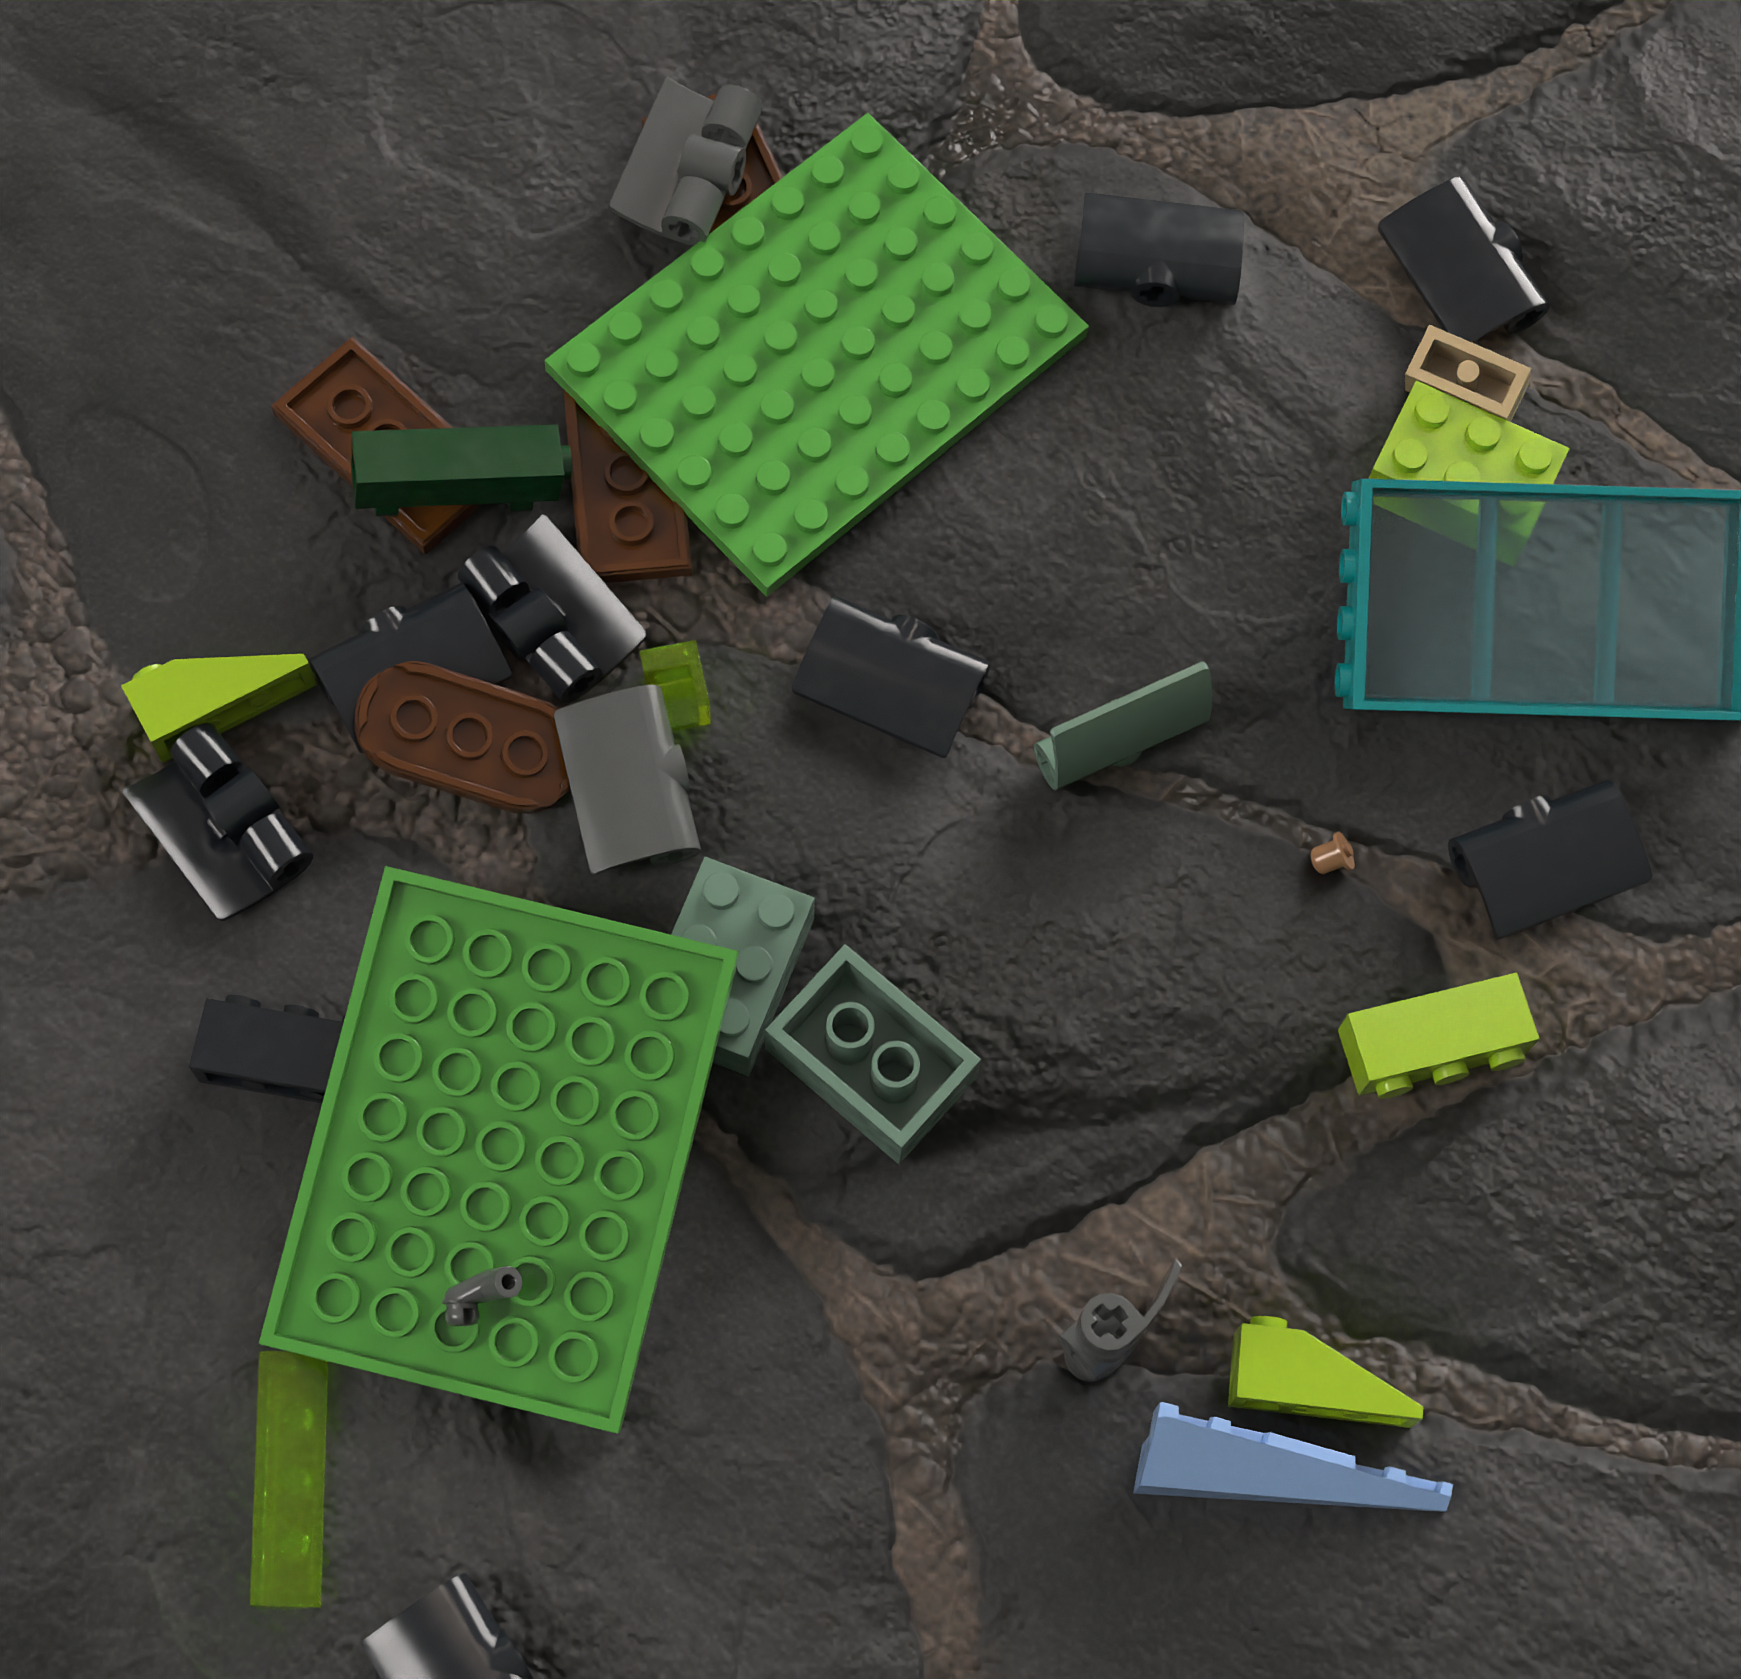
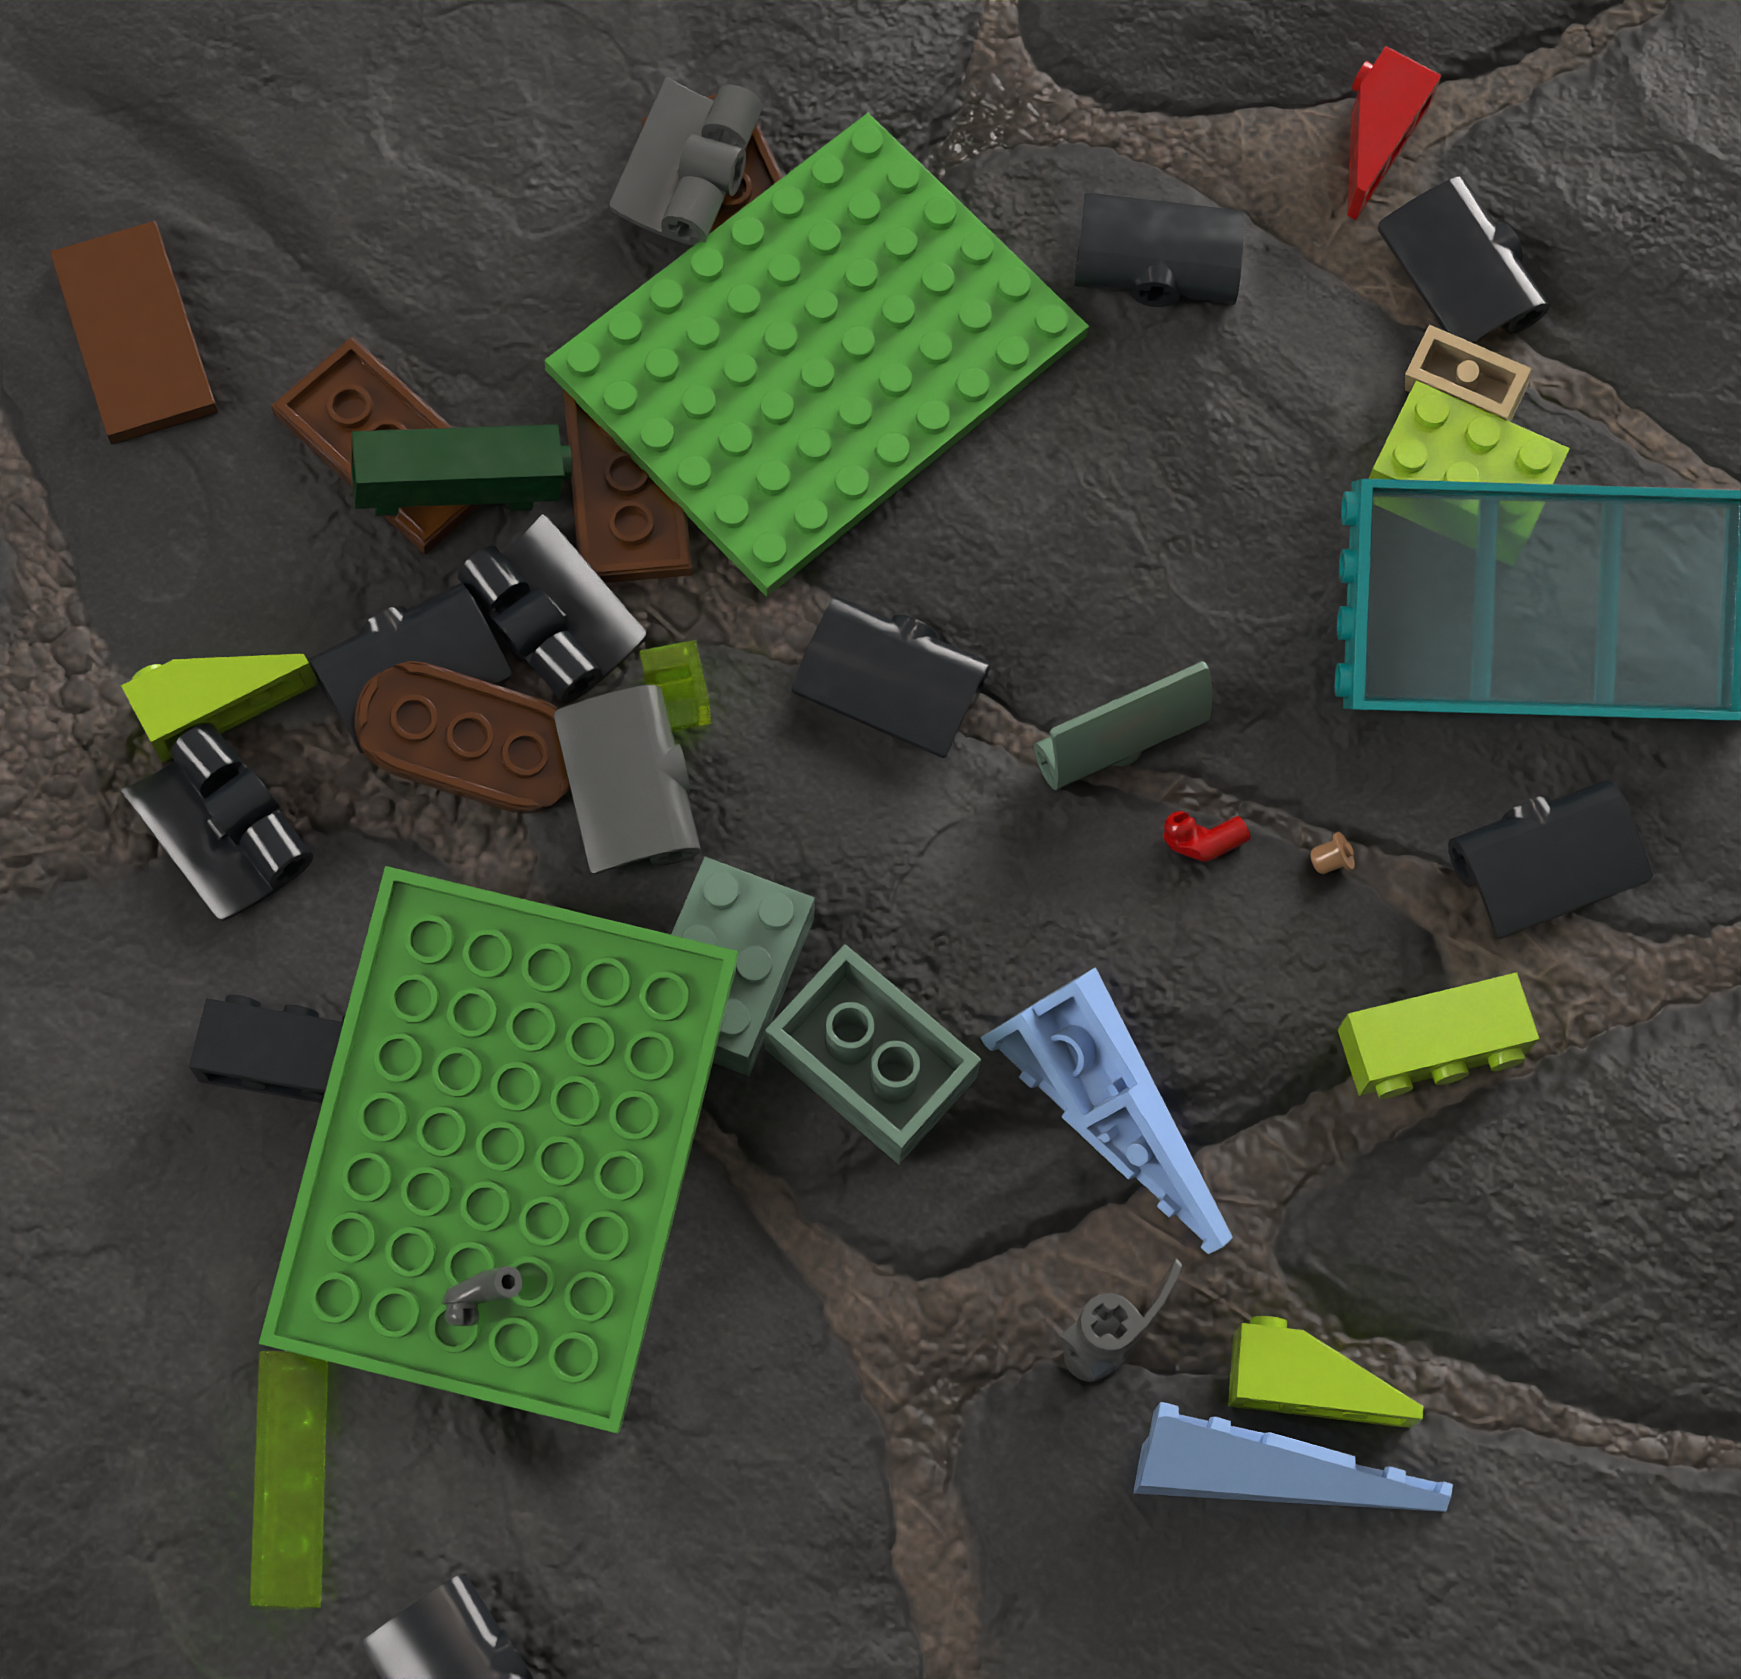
none -> reddish brown tile [50,221,218,445]
none -> light blue wedge [980,967,1233,1254]
none -> red arm [1163,811,1251,862]
none -> red slope [1347,46,1442,221]

